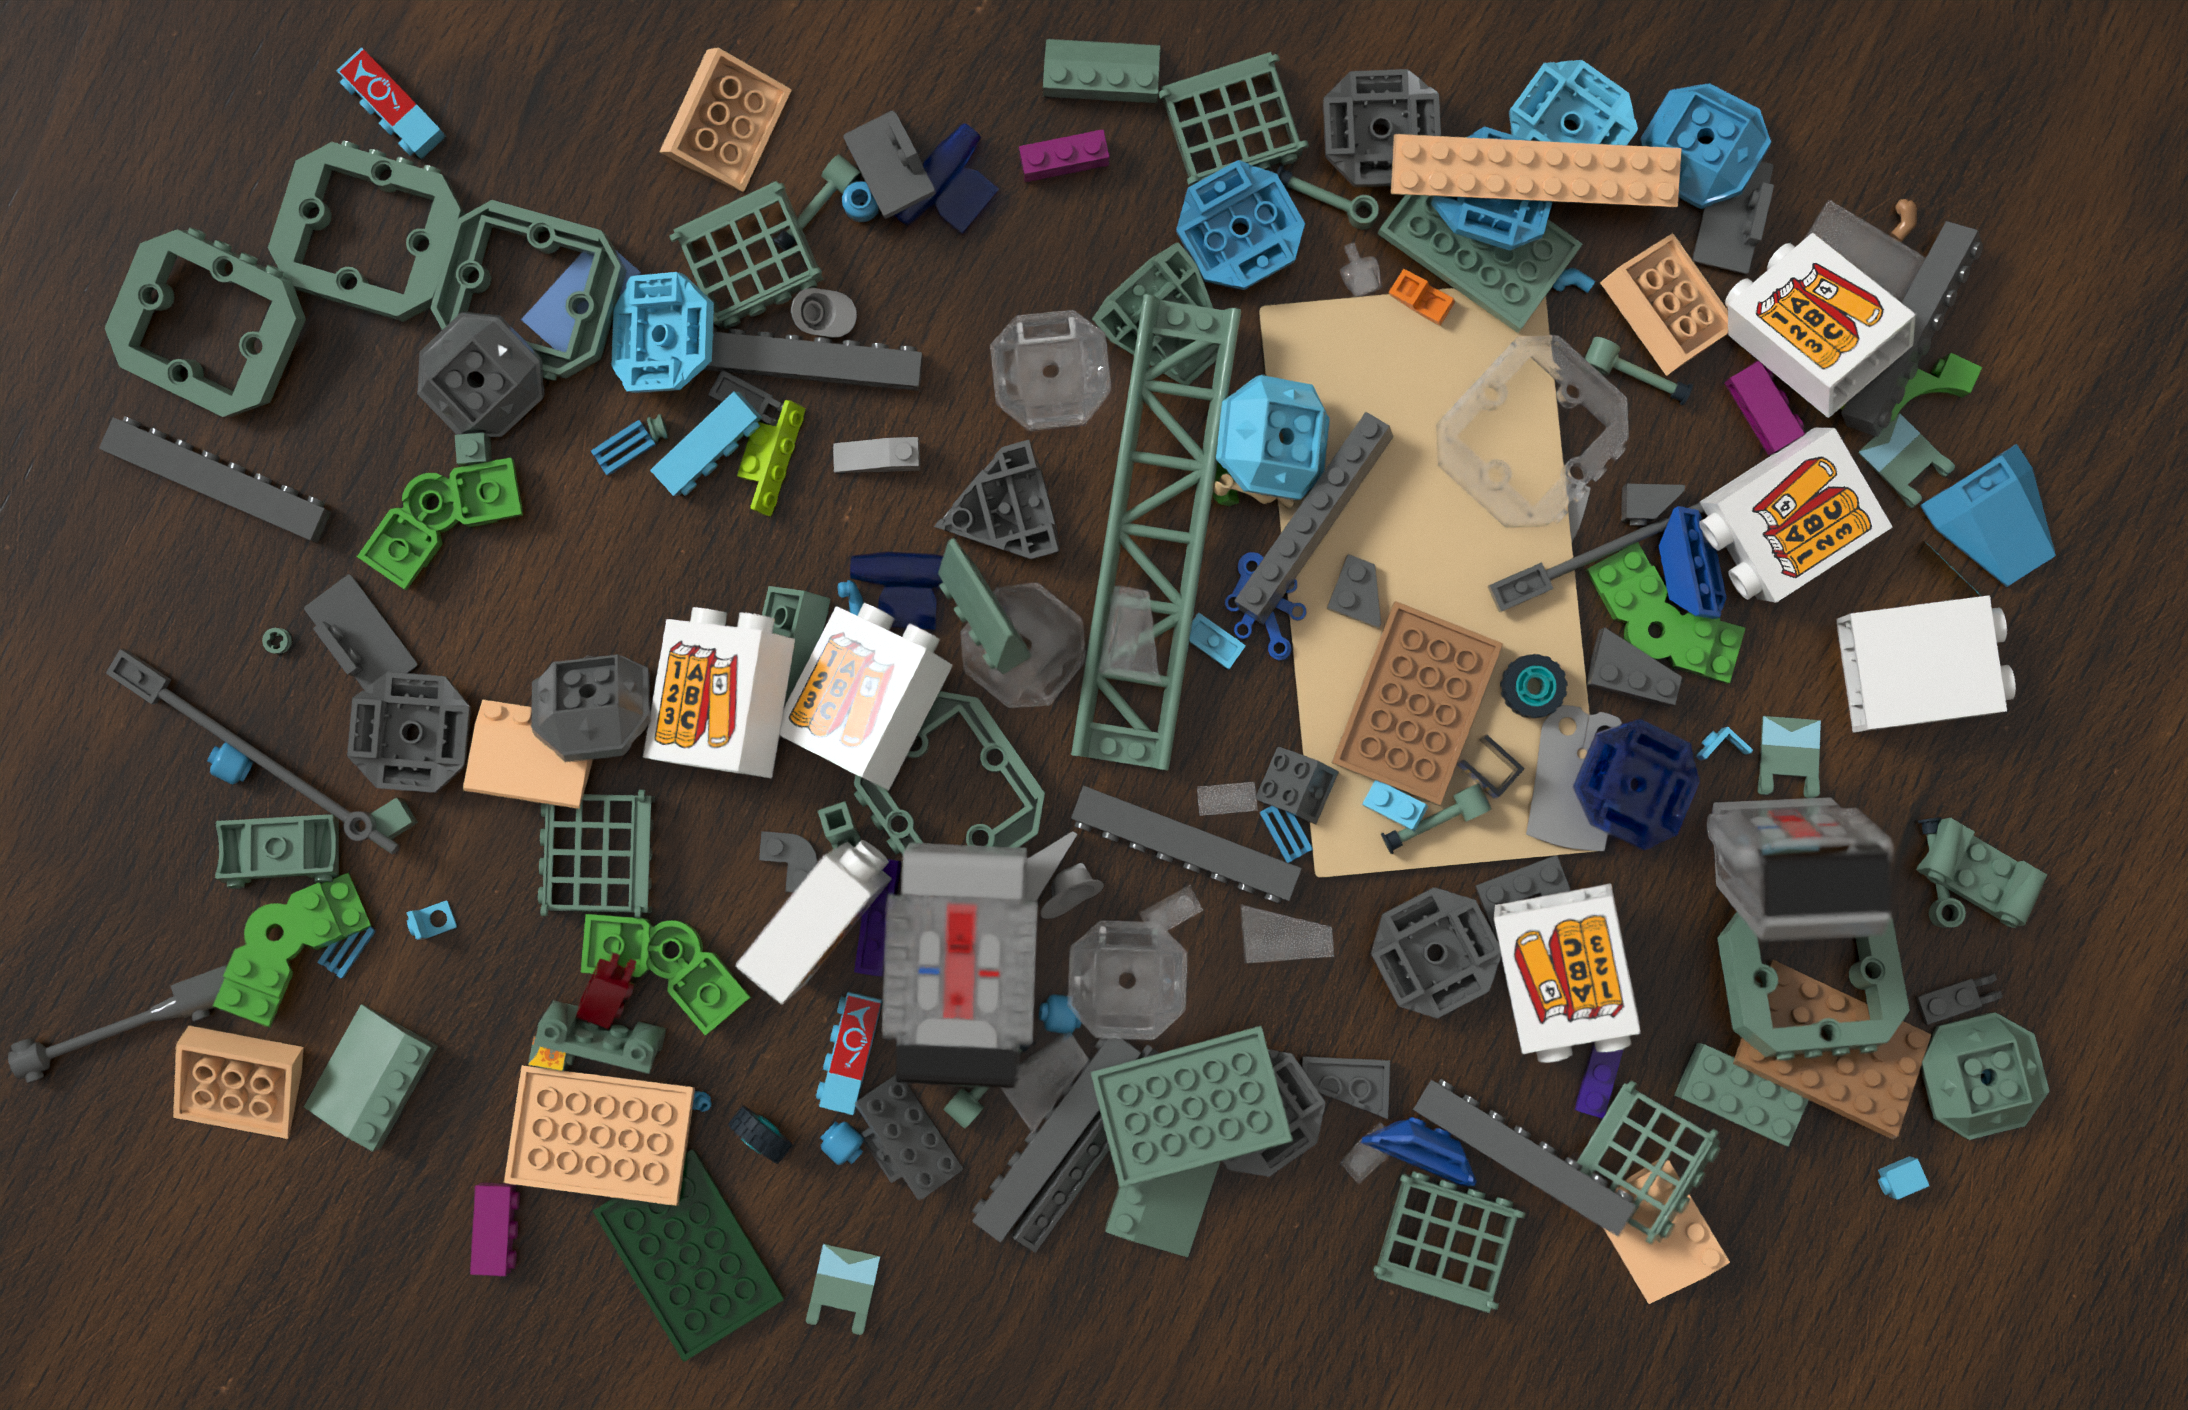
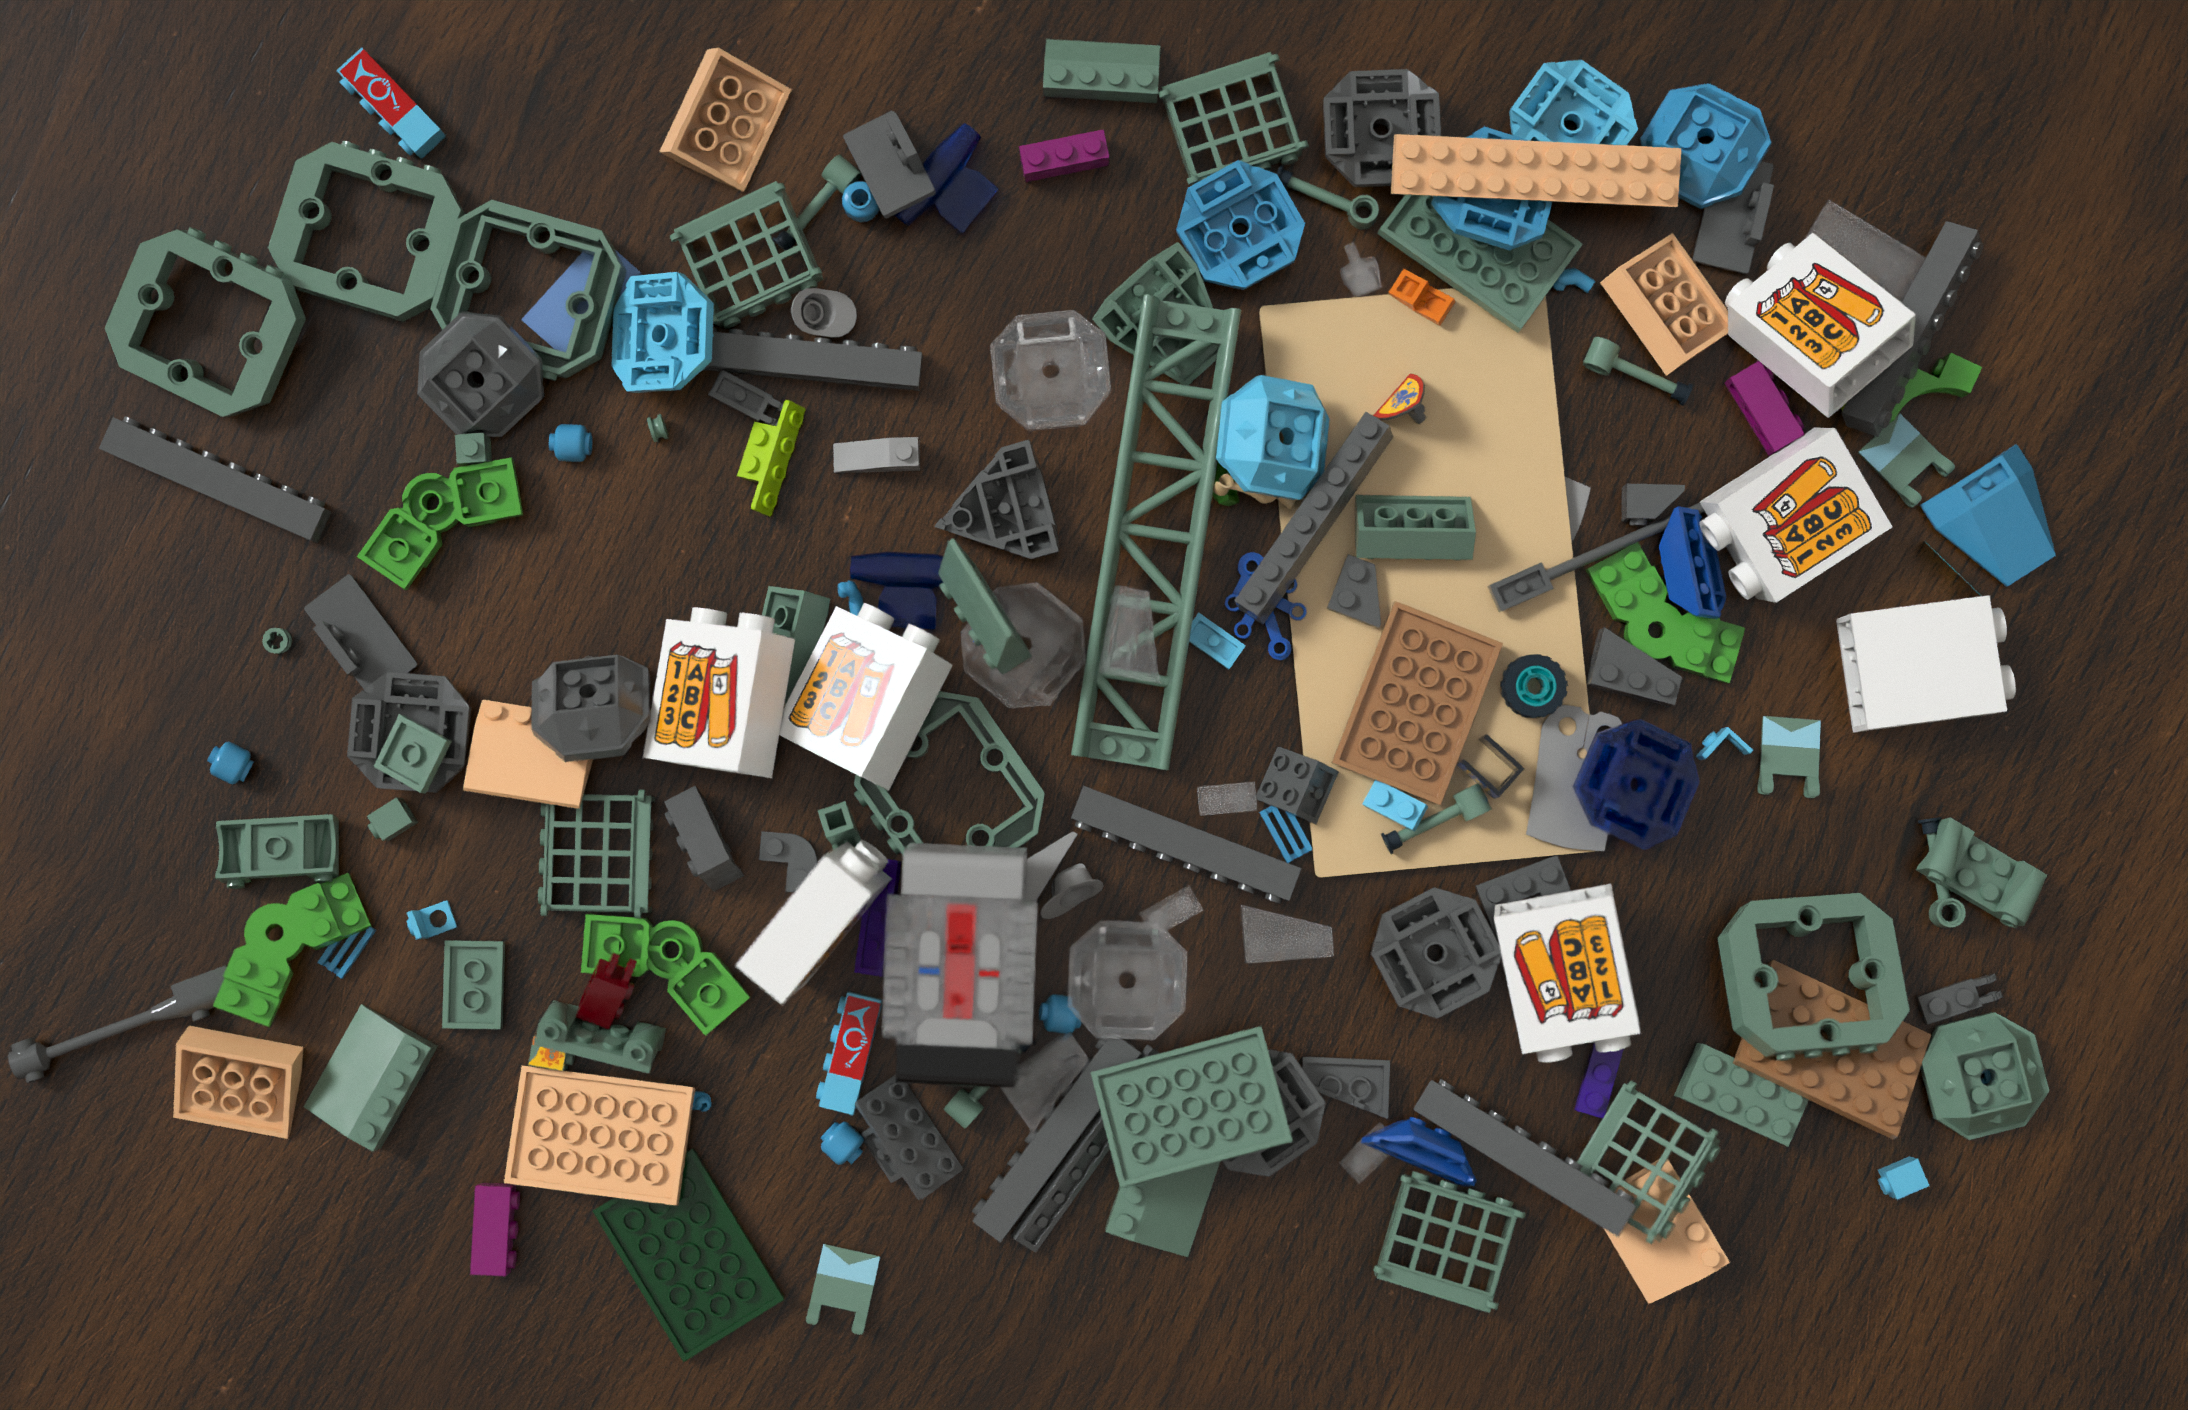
dark grey bar [106,649,399,855] -> none
dark azure tile [591,420,656,476] -> none
medium azure brick [650,392,763,496] -> none
black wheel [728,1106,793,1164] -> none
clear panel [1436,335,1629,528] -> none
piece [1707,797,1893,940] -> none
medium nougat arm [1890,199,1917,243] -> none
none -> sand green plate [374,714,452,794]
none -> sand green plate [442,940,505,1029]
none -> dark azure head [549,424,593,462]
none -> dark grey wedge [664,786,744,892]
none -> sand green slope [1355,495,1476,560]
none -> shield [1373,373,1426,424]

